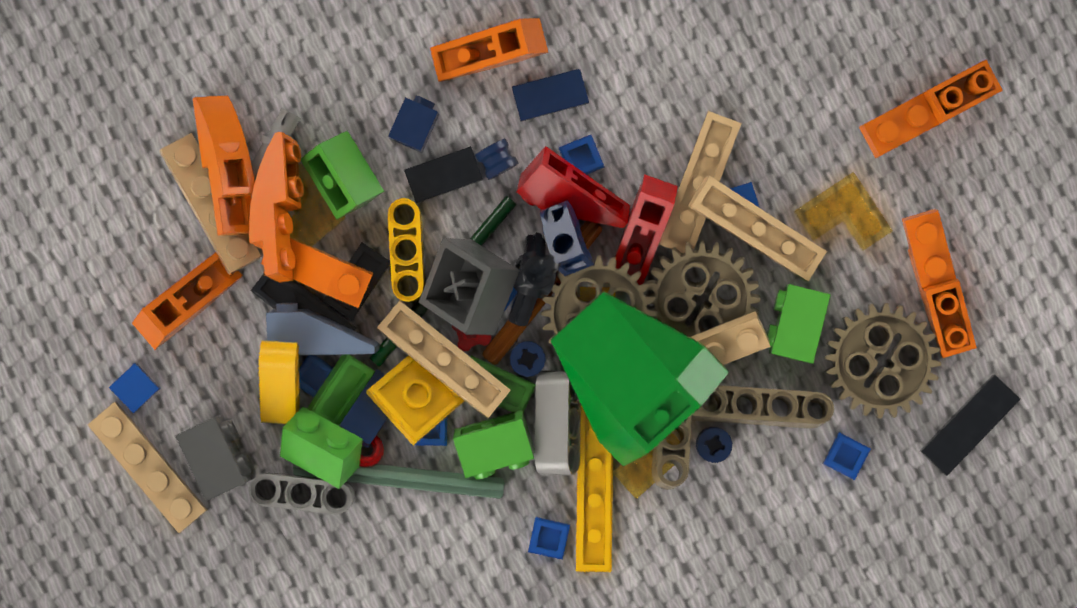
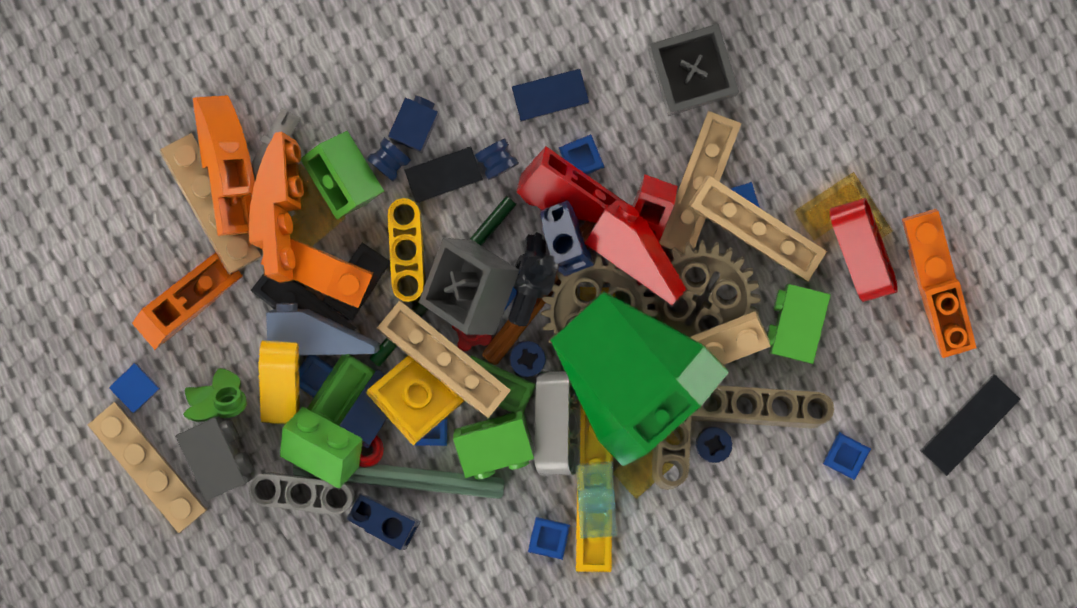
orange slope [430,18,549,82] -> none
dark tan gear [824,303,941,419] -> none
orange slope [859,59,1003,158] -> none
none -> bright green plate [183,368,247,422]
none -> dark blue leg [347,493,421,550]
none -> dark blue wheel [366,137,411,182]
none -> clear light blue brick [576,461,617,538]
none -> slope [585,200,686,306]
none -> dark grey brick [648,23,739,116]
none -> beam [830,198,898,302]

